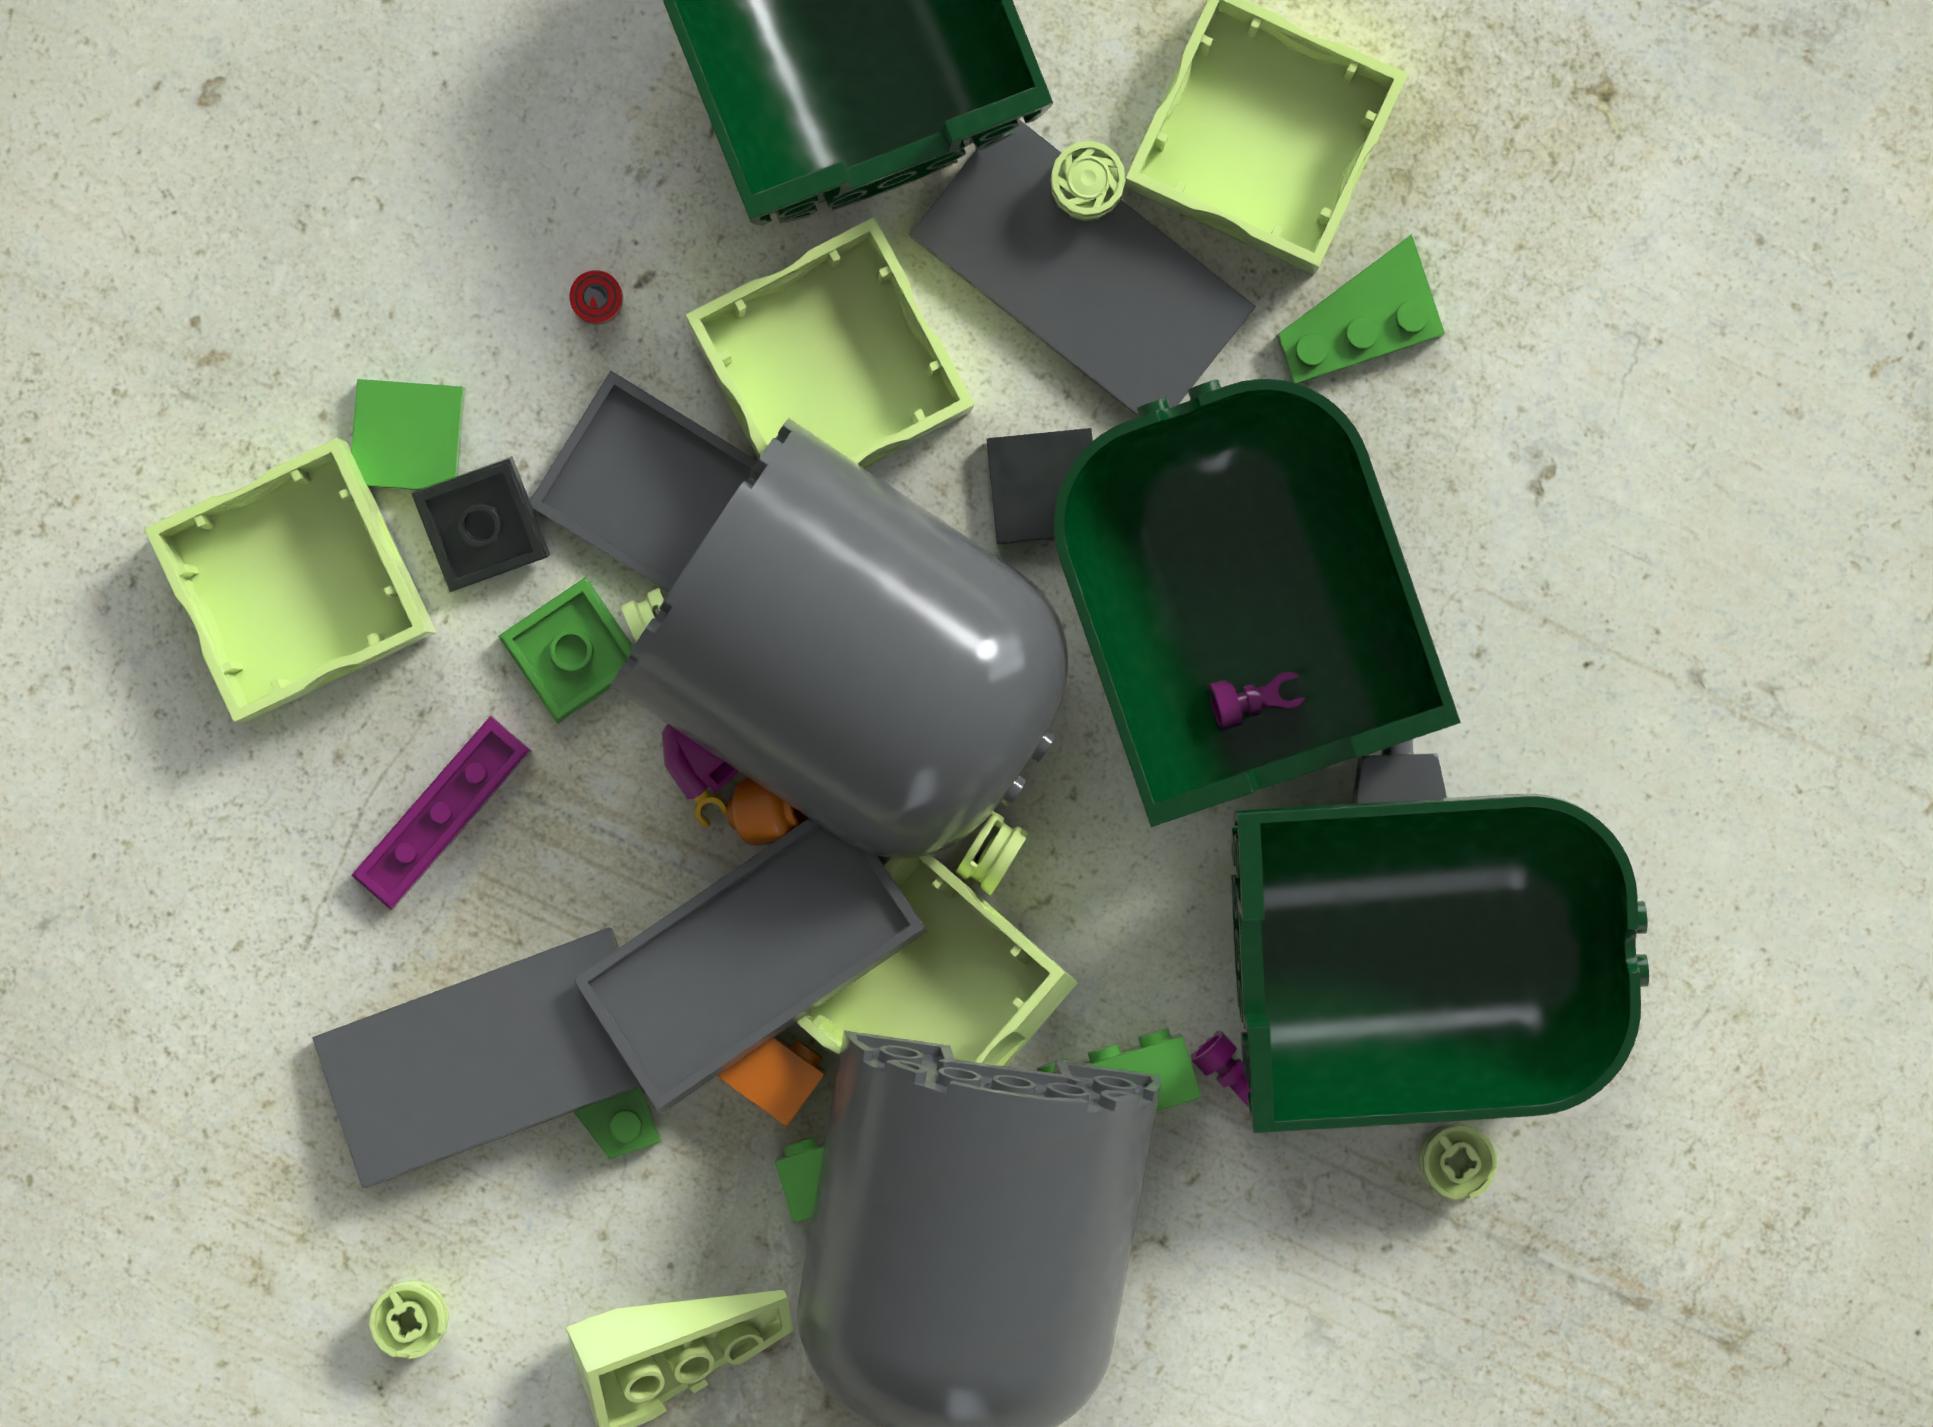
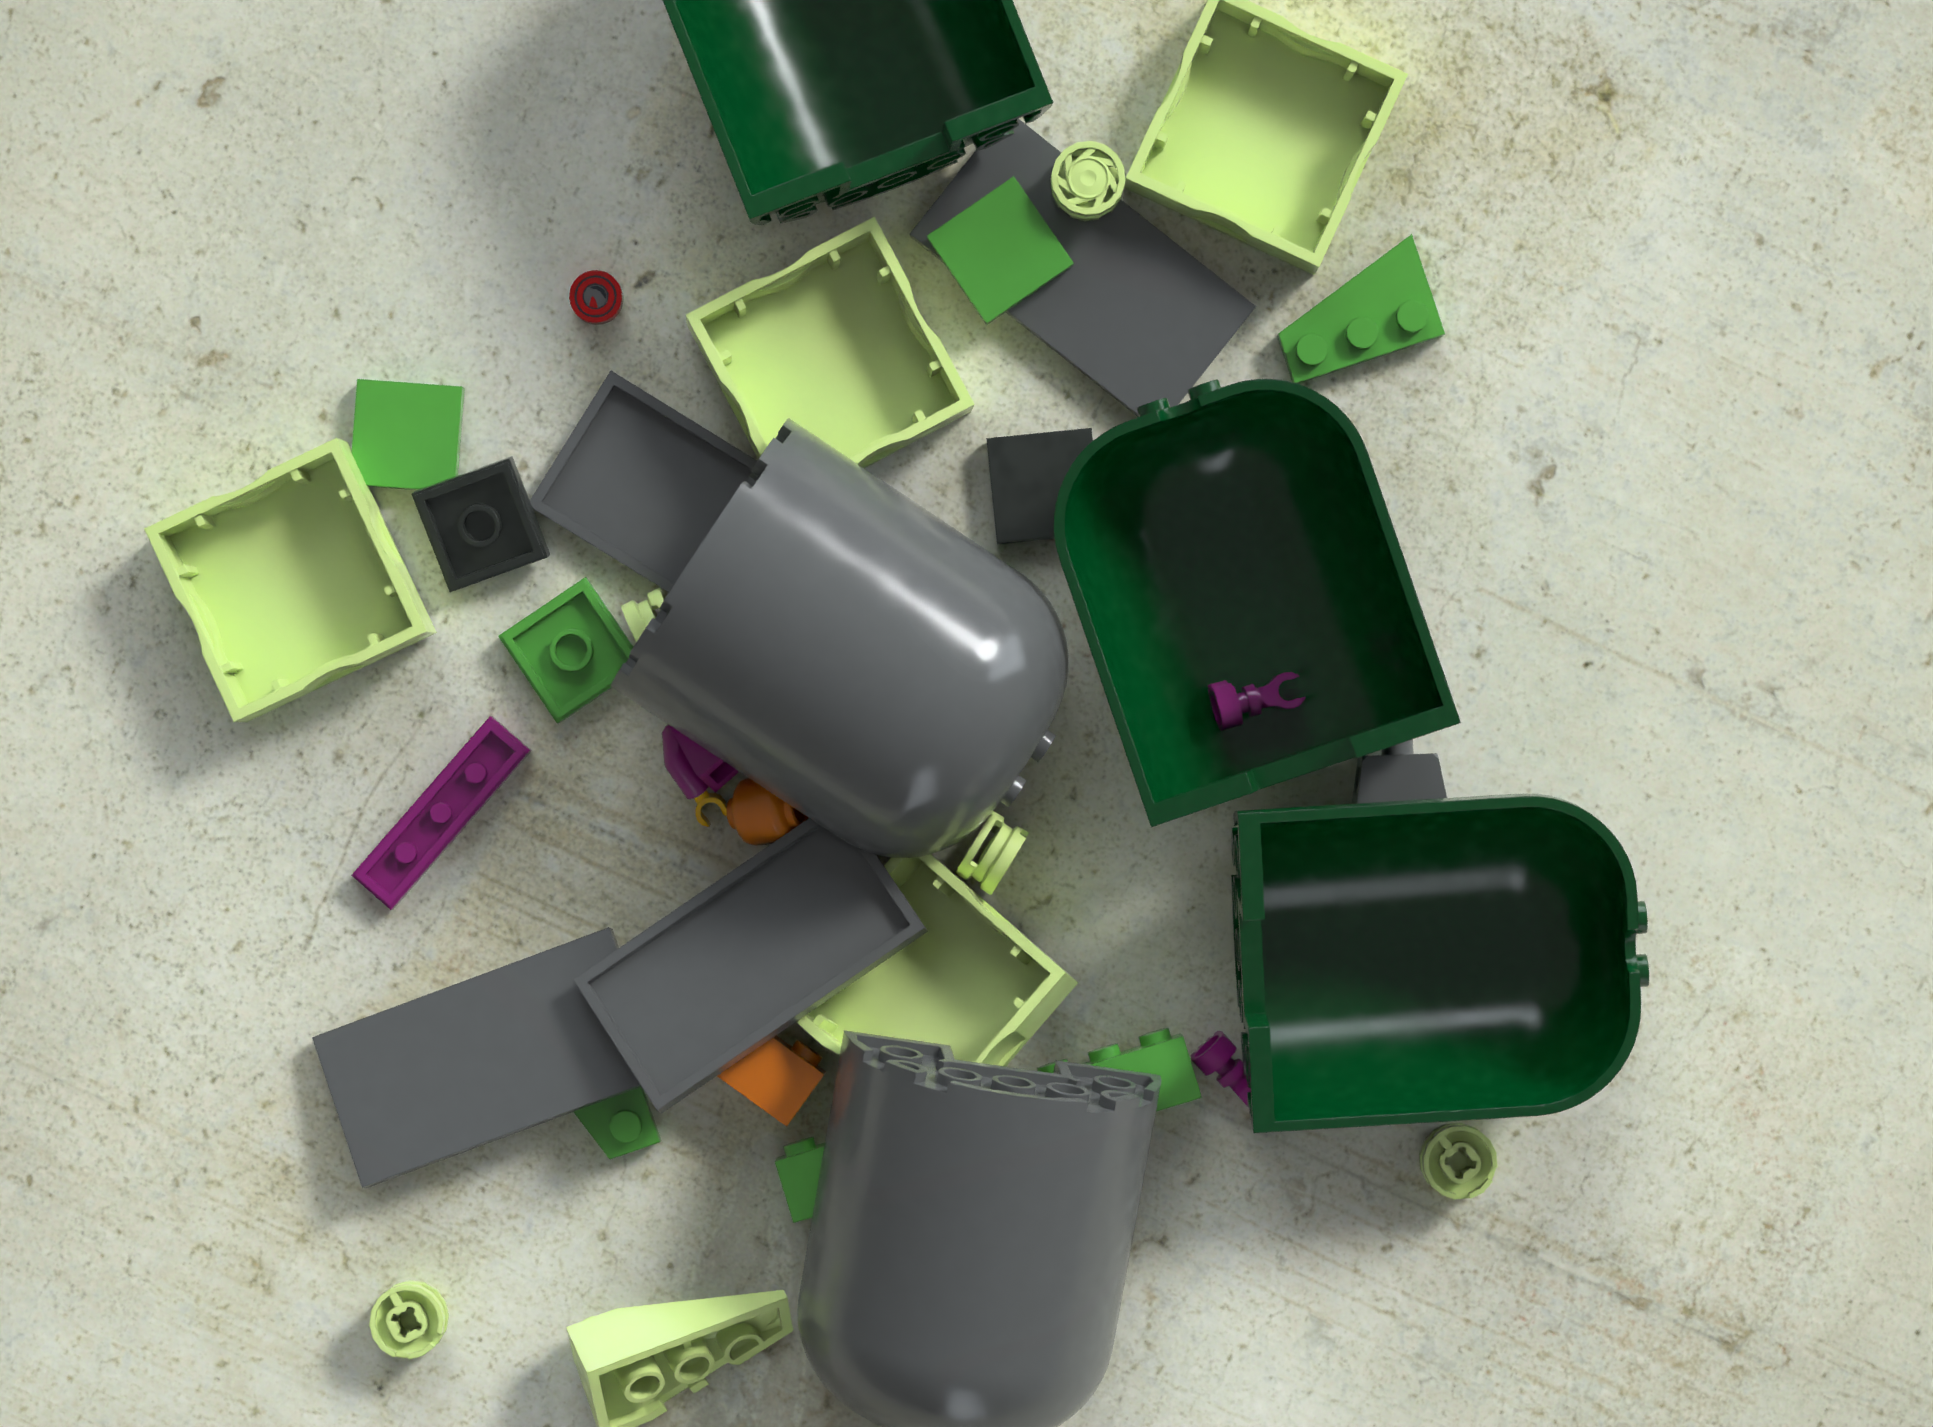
none -> bright green tile [927,176,1074,325]

